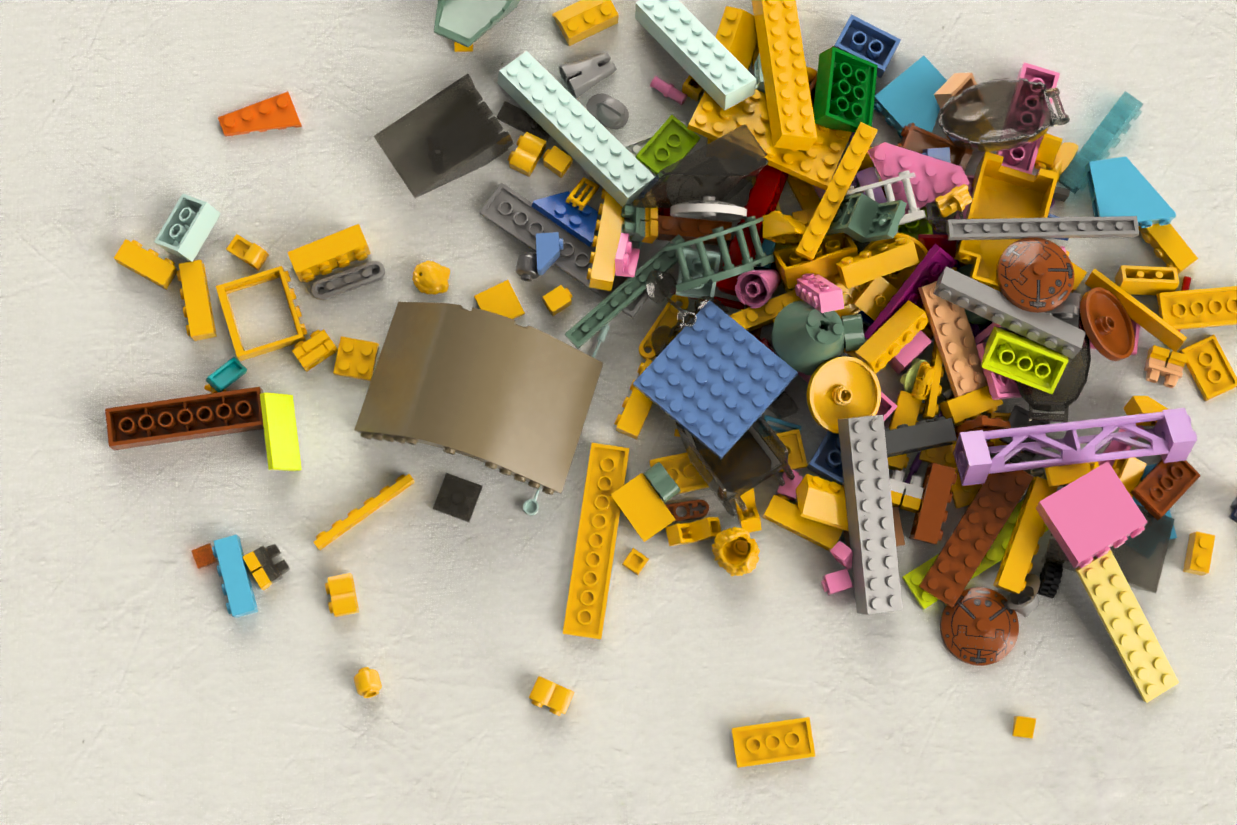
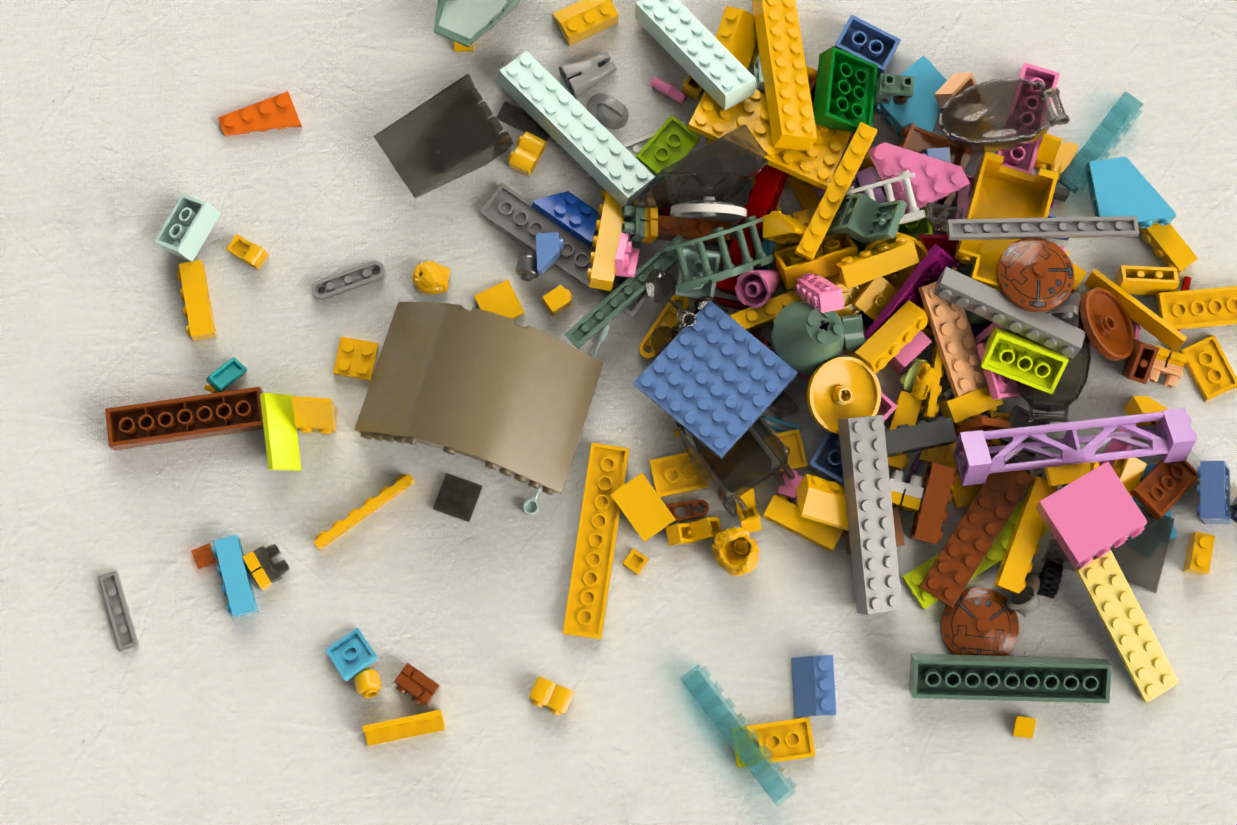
yellow brick [114,239,177,290] -> none
yellow window [216,266,308,361] -> none
yellow brick [287,224,371,282] -> none
yellow brick [292,329,338,372] -> none
yellow brick [325,573,359,617] -> none
yellow brick [543,145,573,178] -> none
yellow tile [566,177,599,211] -> none
yellow brick [614,359,653,440] -> none
sand green axle [643,462,680,503] -> none
bright pink brick [821,568,853,596] -> none
bright pink slope [830,541,853,570] -> none
yellow hips [935,184,973,218] -> none
none -> light grey tile [98,571,140,652]
none -> yellow slope [292,396,338,435]
none -> medium azure plate [325,627,379,681]
none -> yellow fence [362,710,445,746]
none -> dark orange brick [394,663,441,706]
none -> clear light blue brick [680,664,797,807]
none -> medium blue slope [791,655,836,717]
none -> sand green hips [874,73,915,105]
none -> sand green brick [909,654,1112,703]
none -> dark orange brick [1121,339,1159,384]
none -> medium blue brick [1197,461,1230,524]

